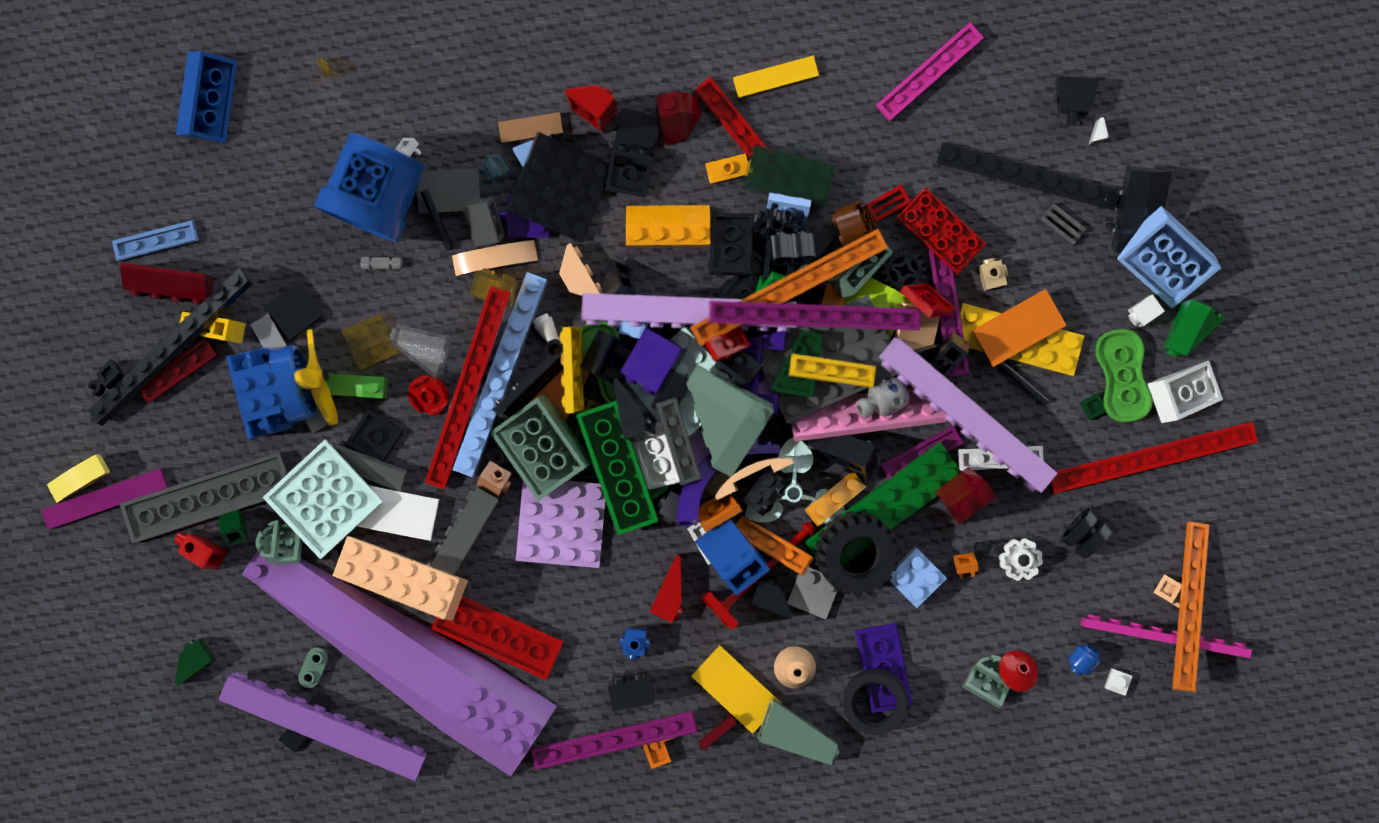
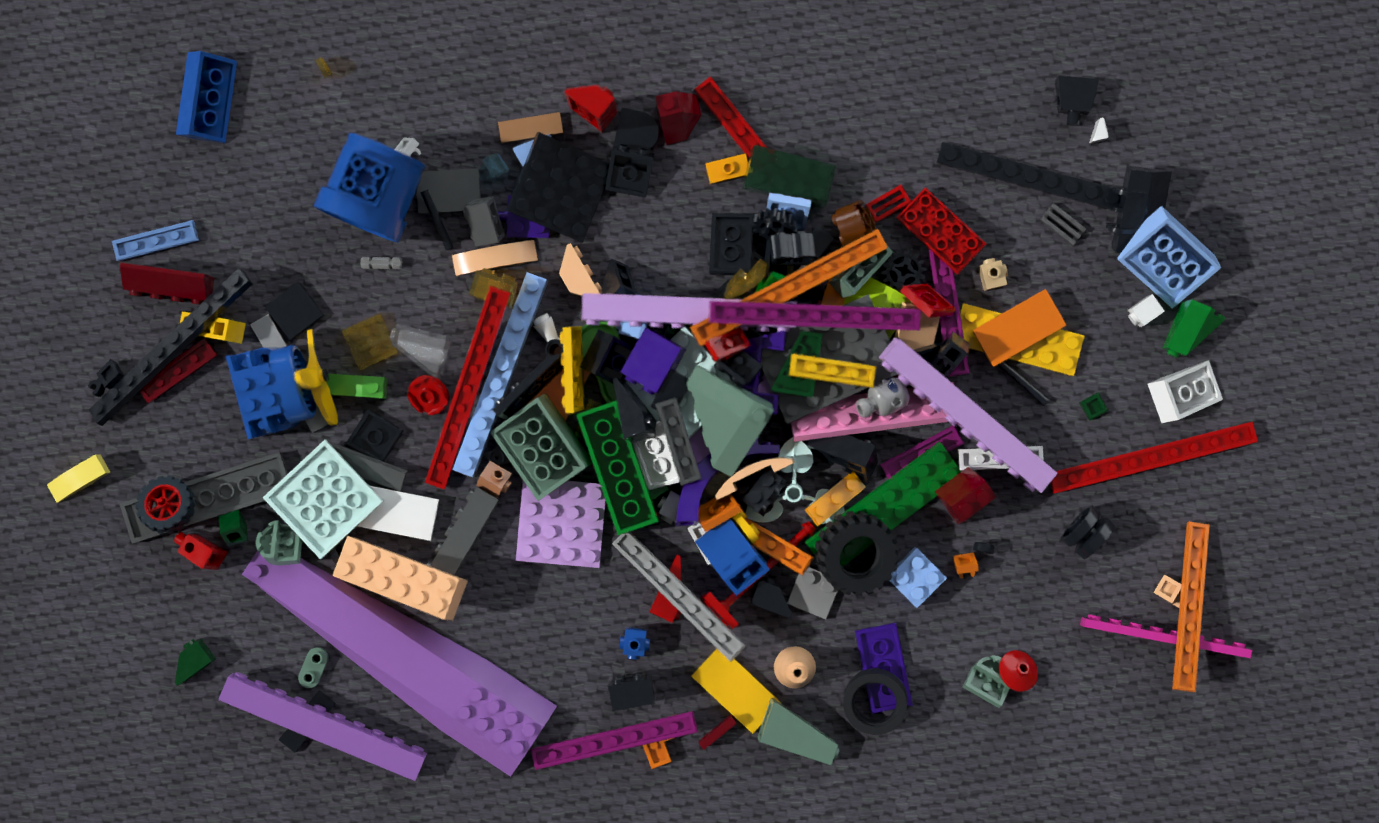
magenta tile [41,468,169,530] -> none
red plate [431,596,564,680] -> none
light orange slope [626,205,710,248] -> none
yellow tile [733,55,819,99] -> none
dark pink plate [876,23,984,122] -> none
white plant [999,538,1043,581] -> none
blue head [1068,644,1100,676] -> none
bright green plate [1095,329,1153,422] -> none
white plate [1104,668,1132,696] -> none
none -> black wheel [135,476,196,534]
none -> light grey tile [612,531,746,662]
none -> clear yellow slope [724,259,767,299]
none -> yellow plate [731,510,760,544]

